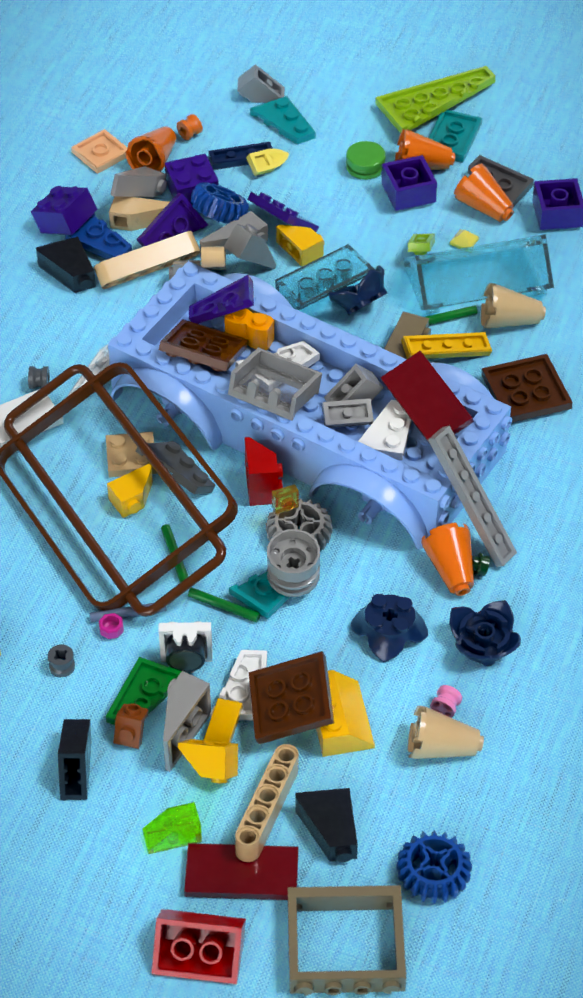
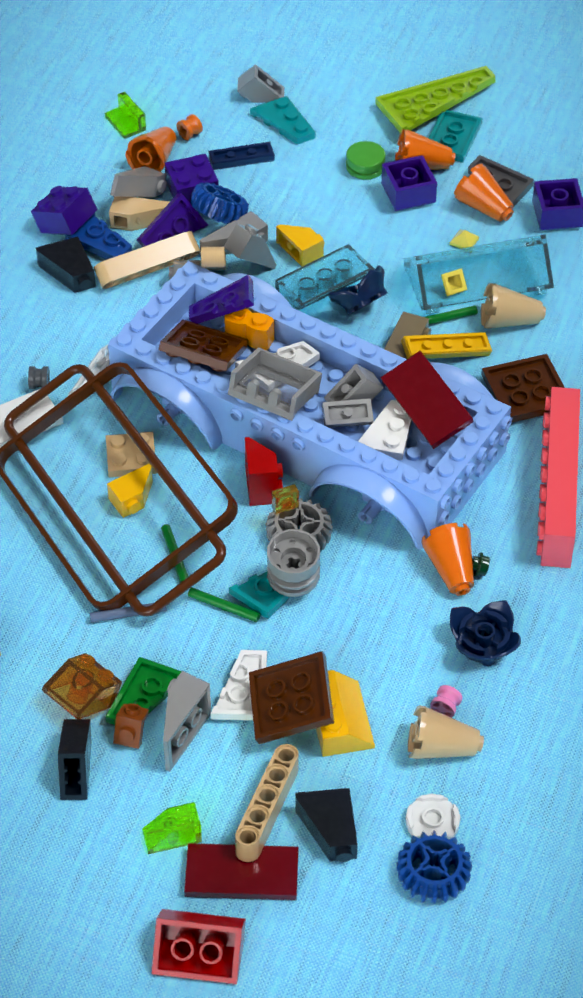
dark grey wheel [48,644,75,677] -> none
light nougat tile [71,129,127,174] -> none
dark pink tile [99,613,124,639] -> none
dark grey wing [135,441,215,495] -> none
piece [159,621,213,673] -> none
yellow slope [178,739,238,783] -> none
yellow slope [204,698,243,743] -> none
light yellow plate [246,149,289,176] -> none
dark purple wing [247,192,319,232] -> none
dark tan window [288,885,406,996] -> none
dark blue brick [350,594,428,662] -> none
lime plate [408,233,435,255] -> none
light grey plate [428,426,517,567] -> none
none -> clear orange slope [42,653,122,720]
none -> clear neon green panel [105,91,146,139]
none -> white tile [405,794,460,839]
none -> light yellow slope [441,268,468,296]
none -> coral brick [536,387,580,568]

